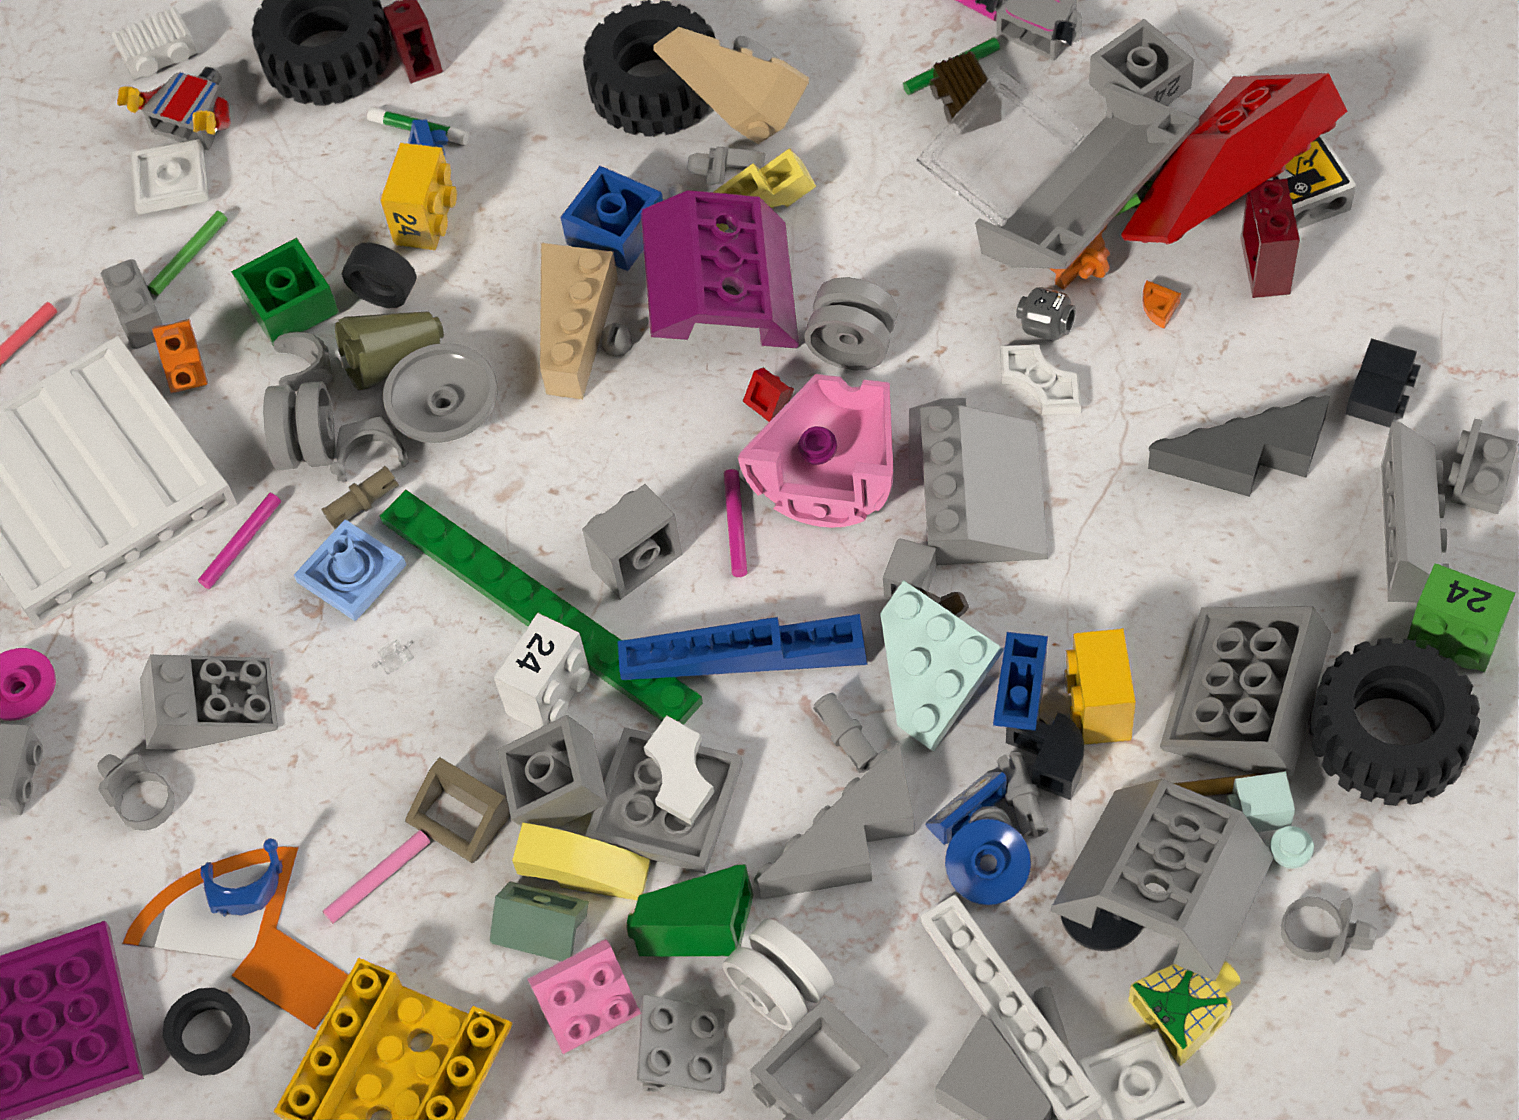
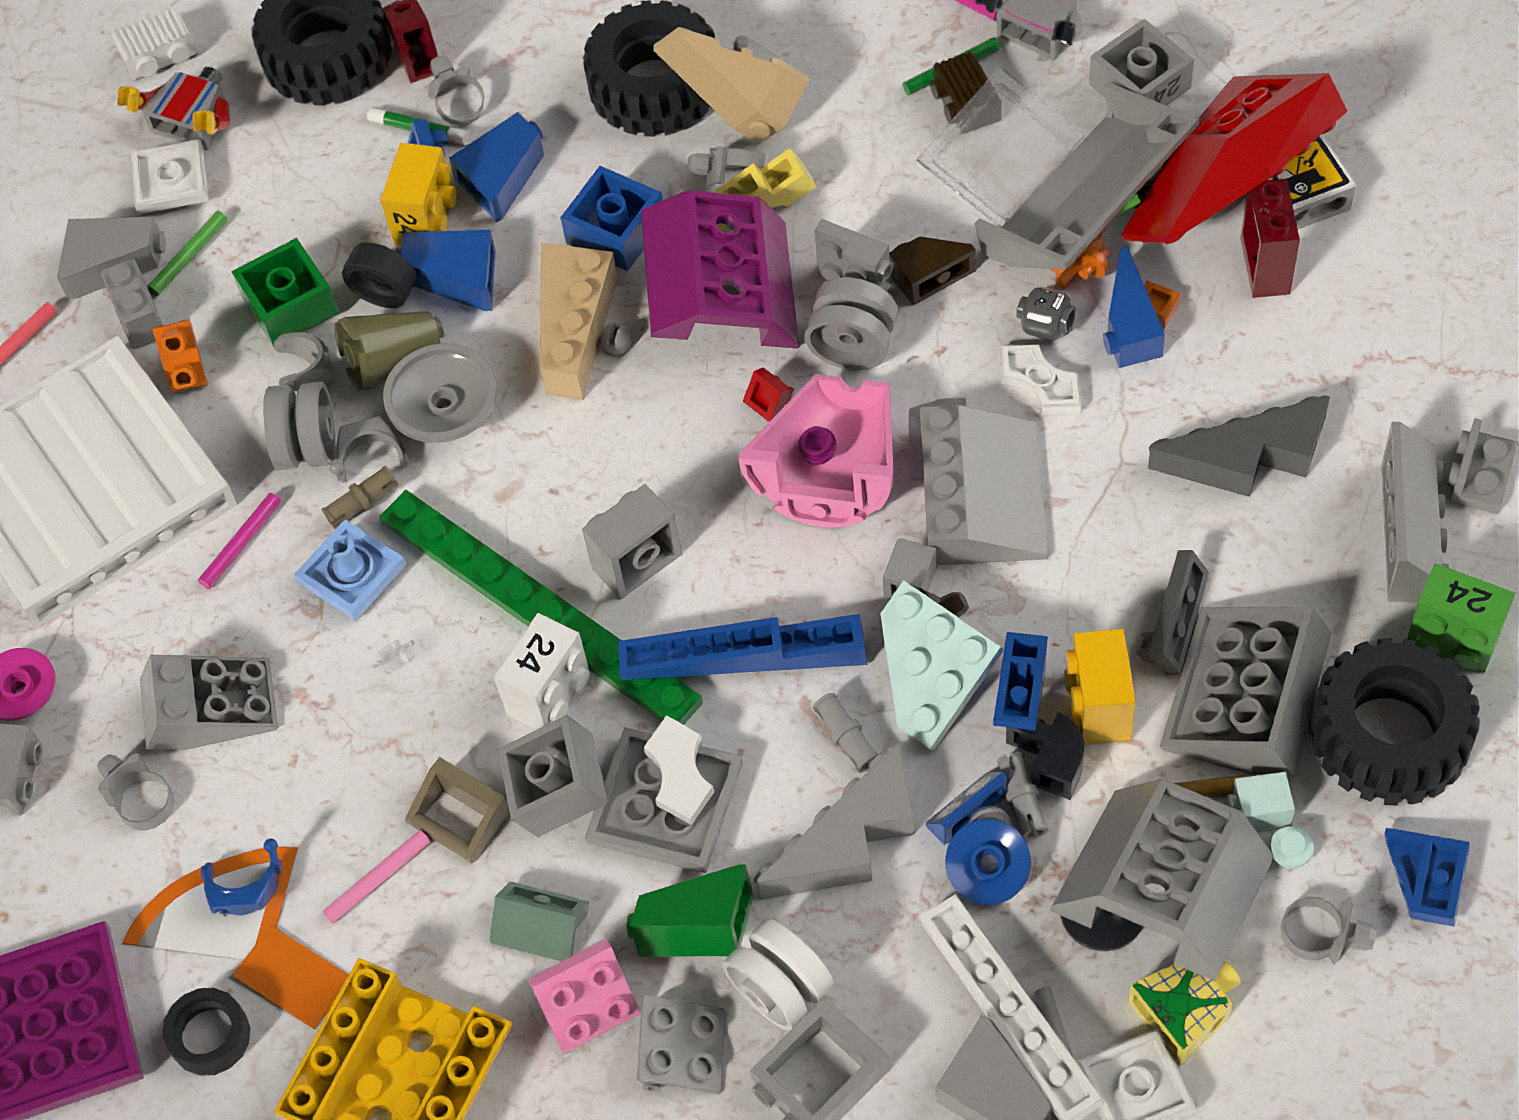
light yellow slope [512,822,651,900] -> none
dark pink bar [723,469,747,577] -> none
black brick [1345,338,1421,428] -> none
none -> light grey slope [57,217,166,299]
none -> blue slope [396,229,496,311]
none -> light grey piece [428,55,484,125]
none -> blue slope [449,112,544,222]
none -> light grey plate [815,219,894,296]
none -> dark brown slope [889,236,976,305]
none -> blue slope [1103,246,1165,368]
none -> dark grey hinge [1136,550,1209,675]
none -> blue wing [1385,828,1470,927]

